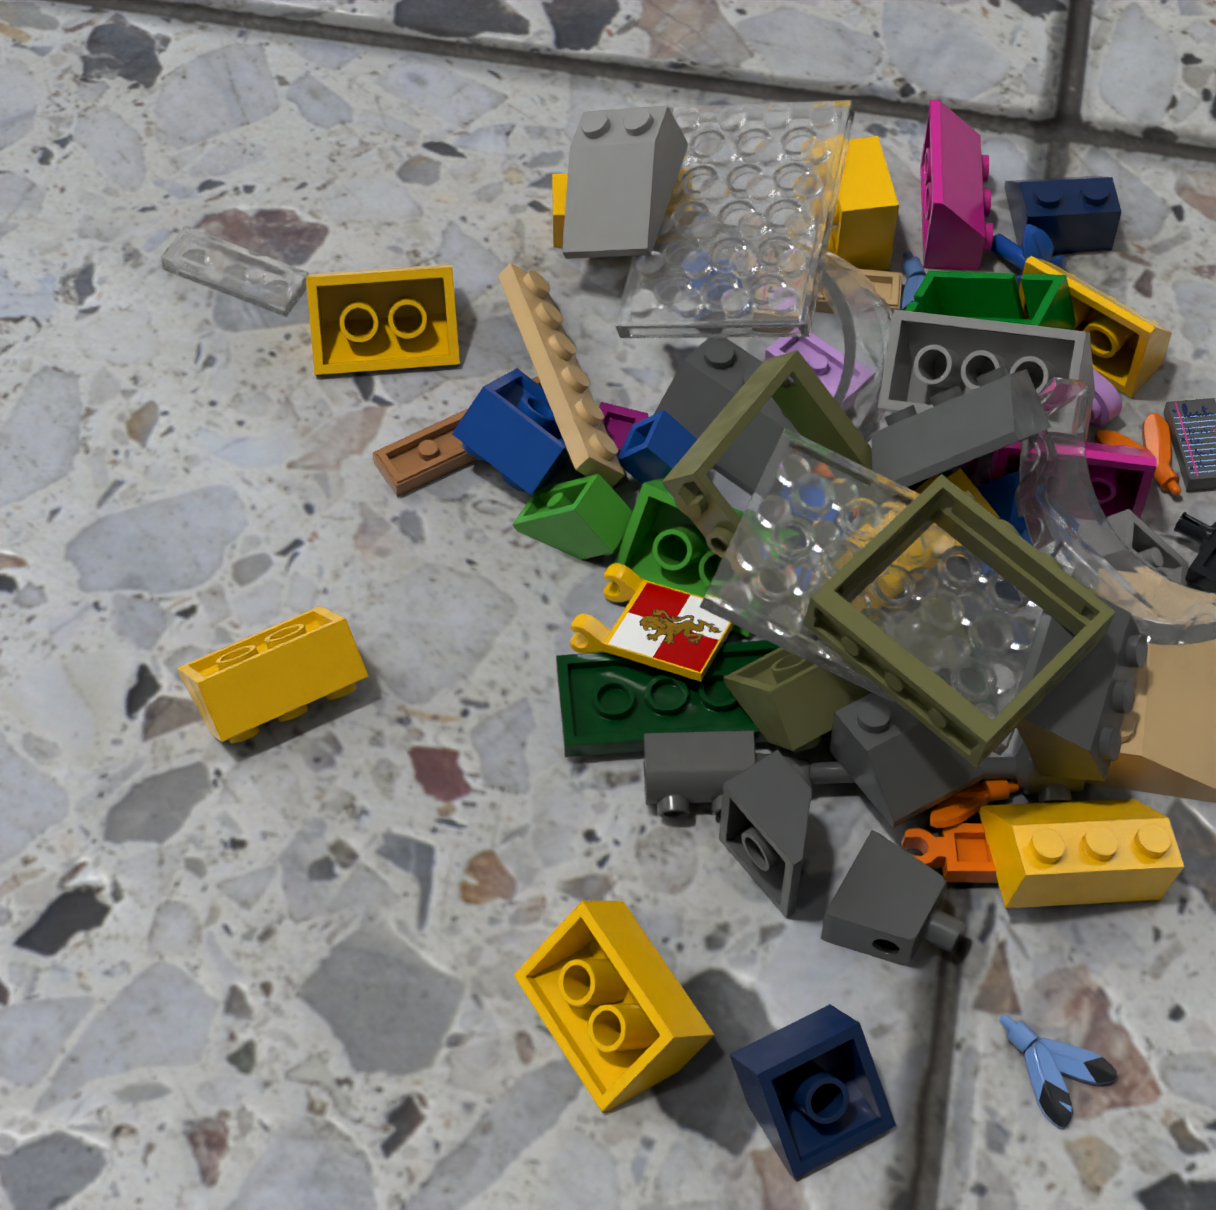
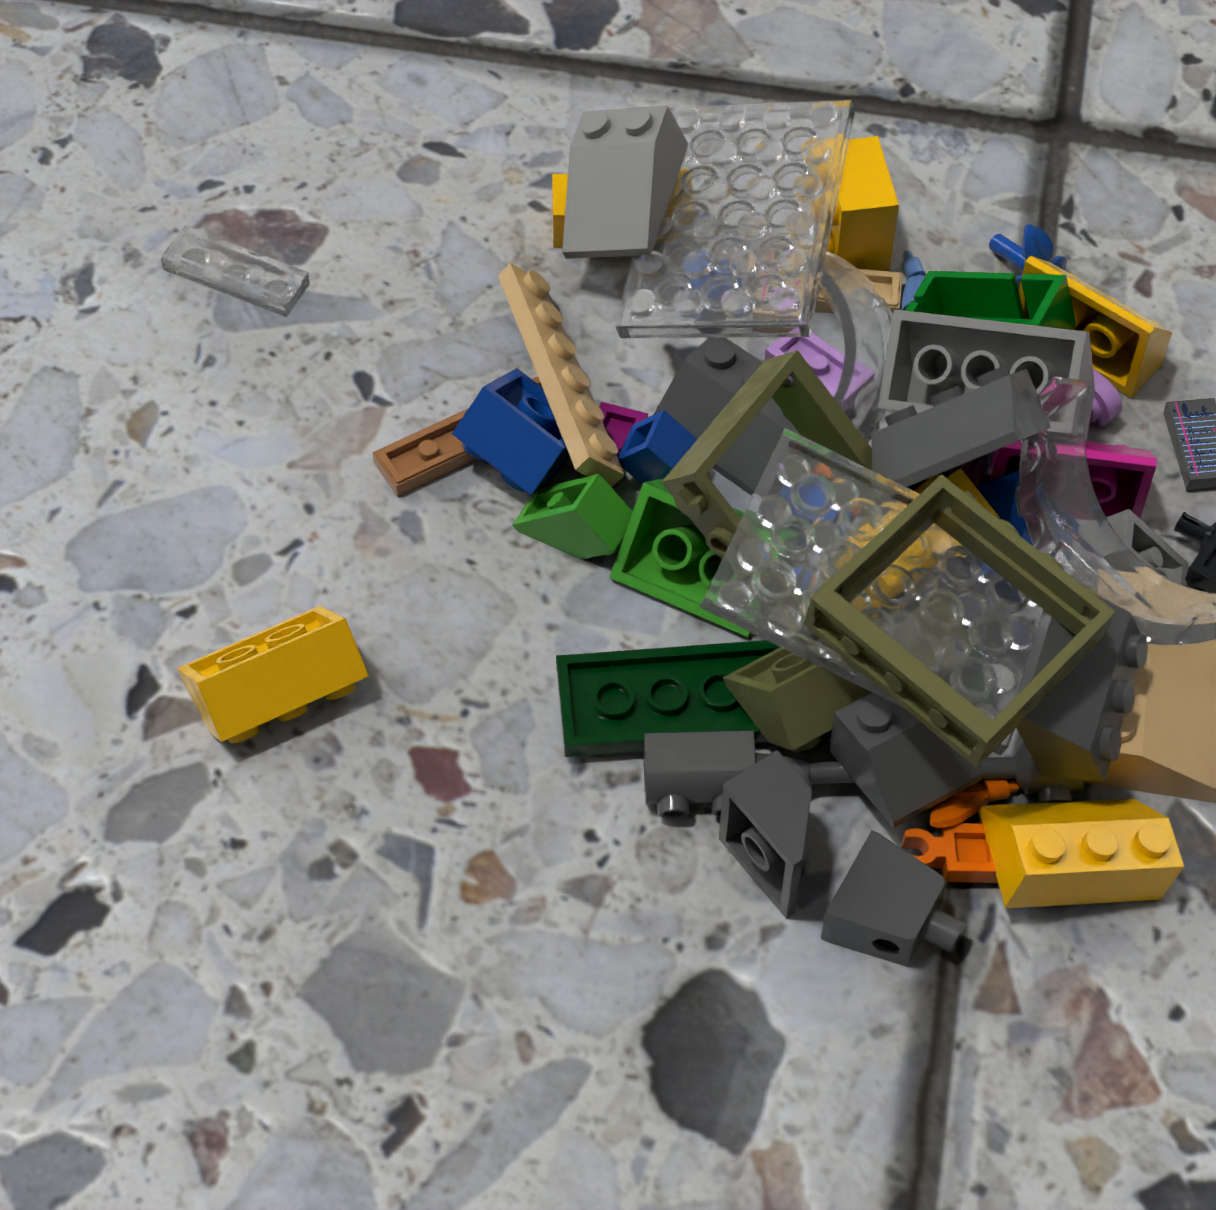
yellow slope [306,264,460,375] -> none
yellow slope [513,900,715,1112] -> none
flag [570,563,740,682] -> none
dark blue slope [729,1004,896,1179] -> none
dark pink slope [920,100,993,270] -> none
medium blue piece [1000,1015,1117,1129] -> none
dark blue slope [1004,176,1122,254] -> none
orange piece [1095,413,1181,496] -> none

